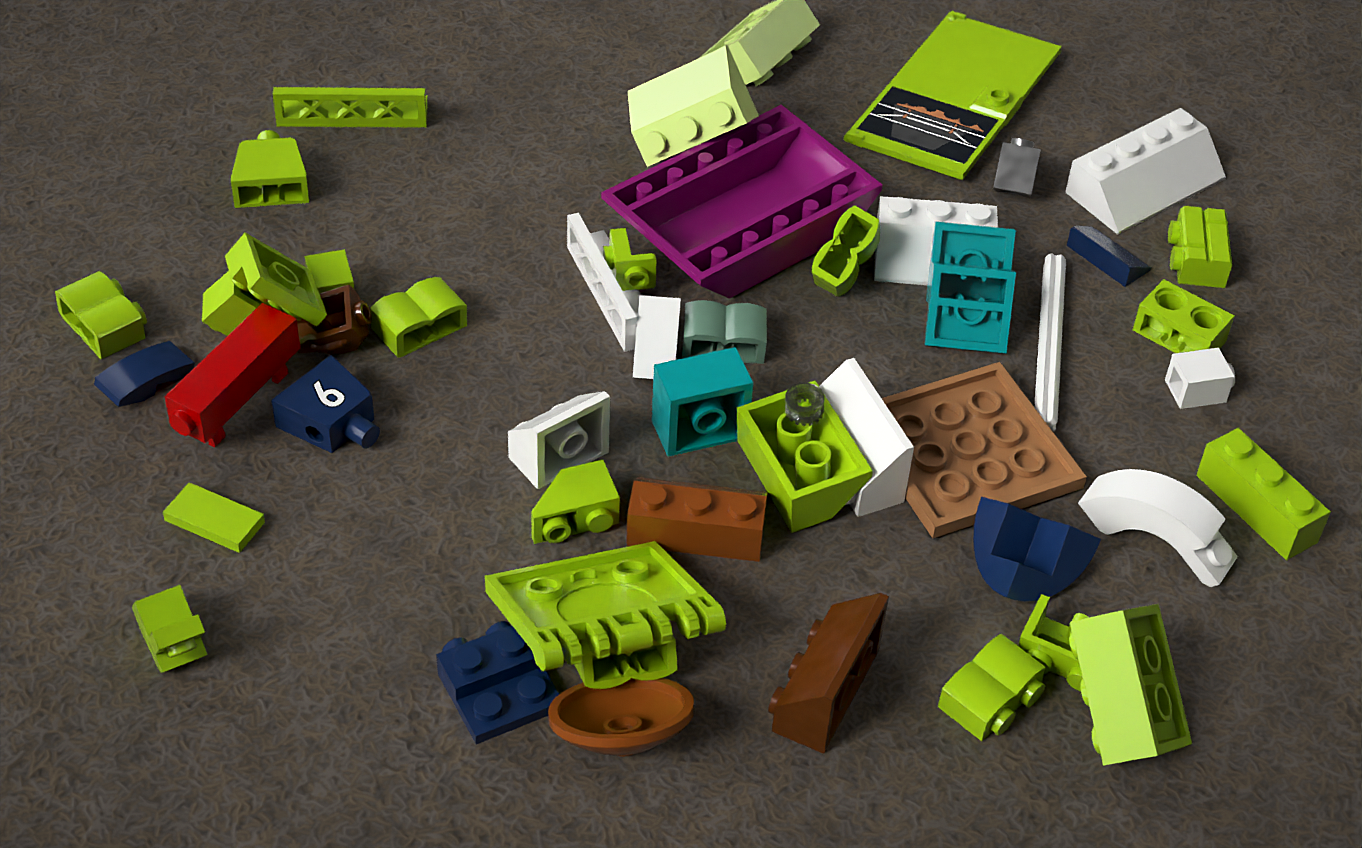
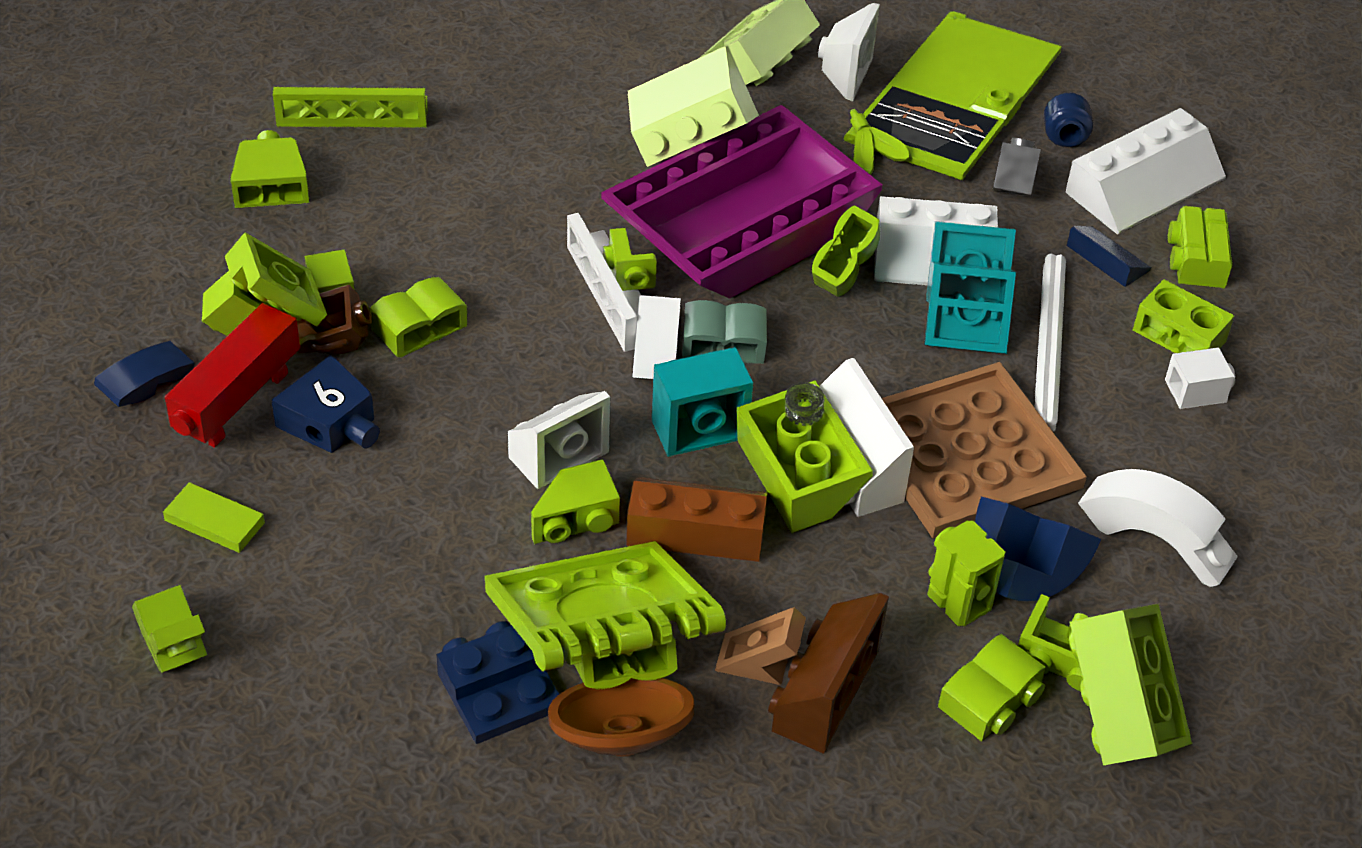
lime brick [55,271,147,359] -> none
lime brick [1196,428,1331,561] -> none
none -> medium nougat slope [715,607,806,685]
none -> white slope [818,3,880,101]
none -> lime piece [850,109,910,175]
none -> lime brick [927,520,1005,626]
none -> dark blue head [1044,93,1093,147]

